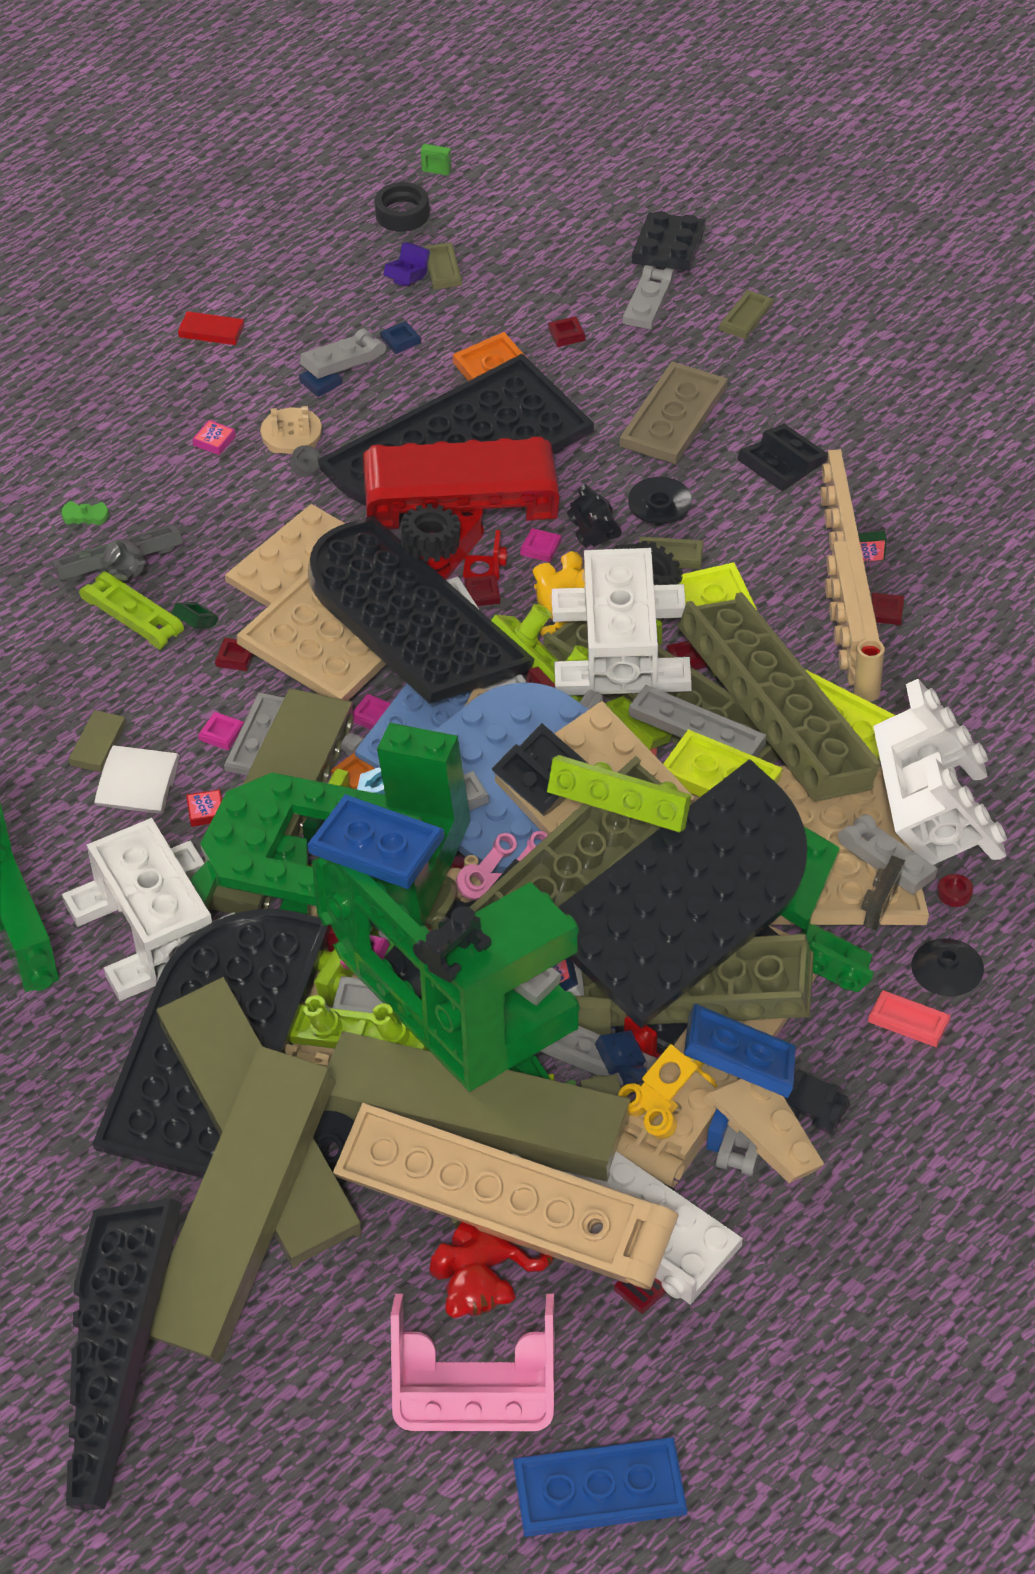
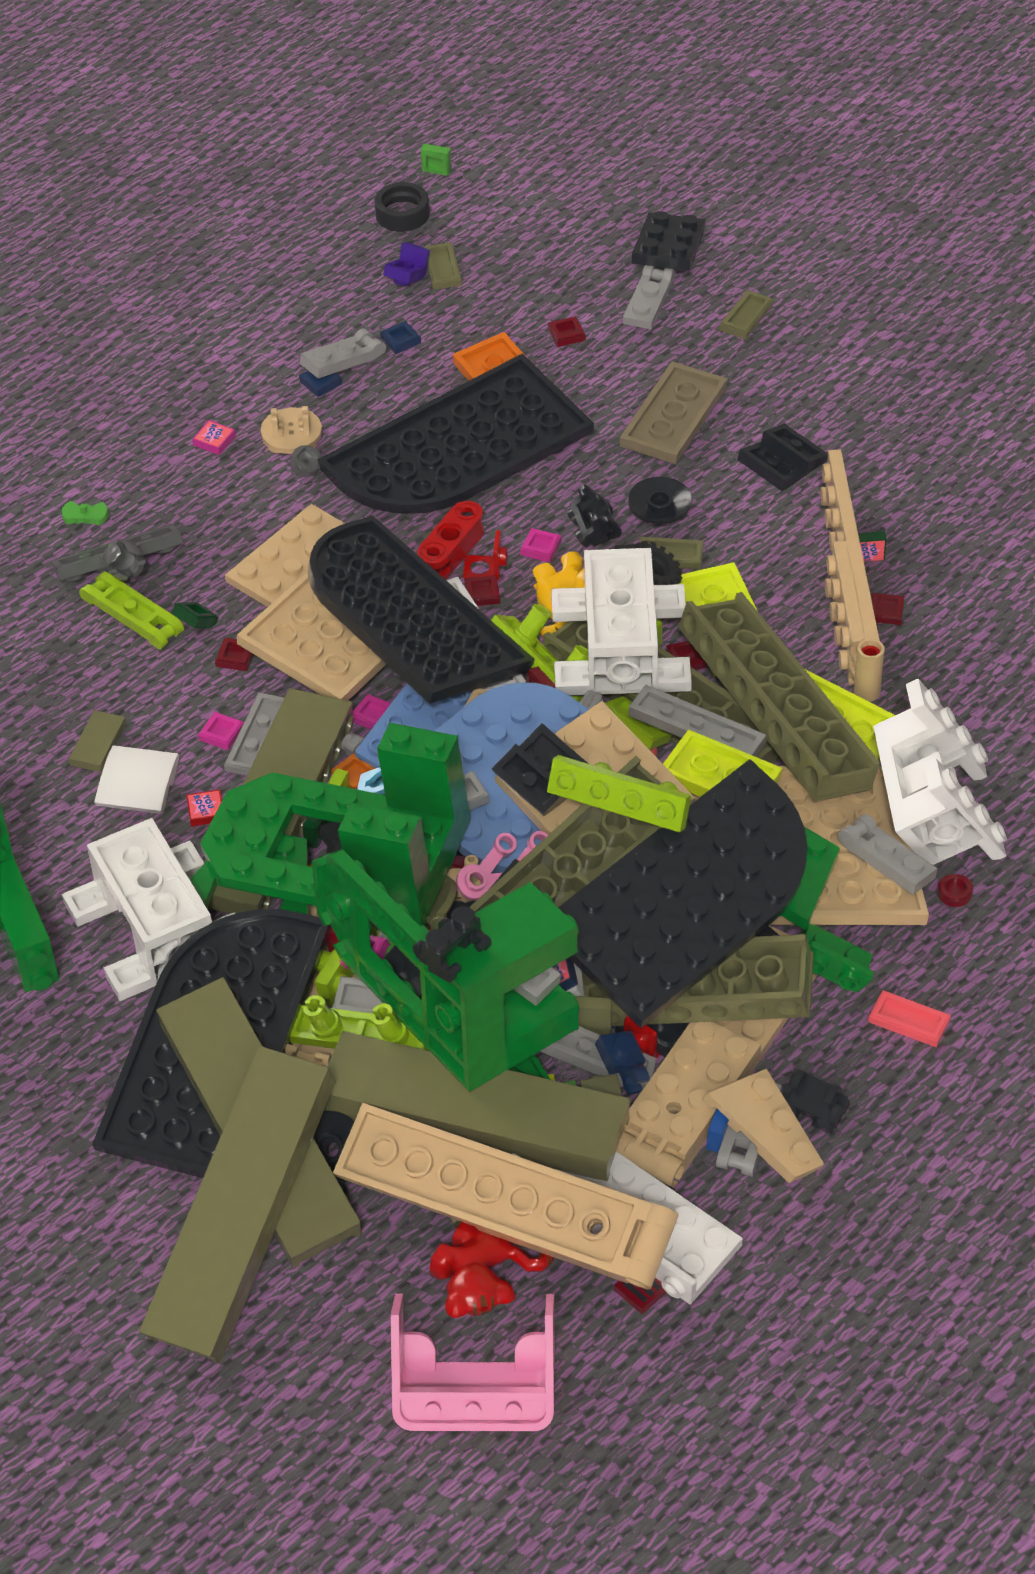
black wing [66,1198,182,1510] -> none
red tile [178,311,244,345] -> none
blue tile [308,794,444,889] -> none
red windscreen [363,437,559,529] -> none
black tyre [401,504,460,562] -> none
blue tile [513,1437,687,1537] -> none
yellow piece [617,1044,718,1139] -> none
blue tile [684,1004,796,1098] -> none
clear smoke plate [861,855,905,931] -> none
black dish [911,938,984,996] -> none

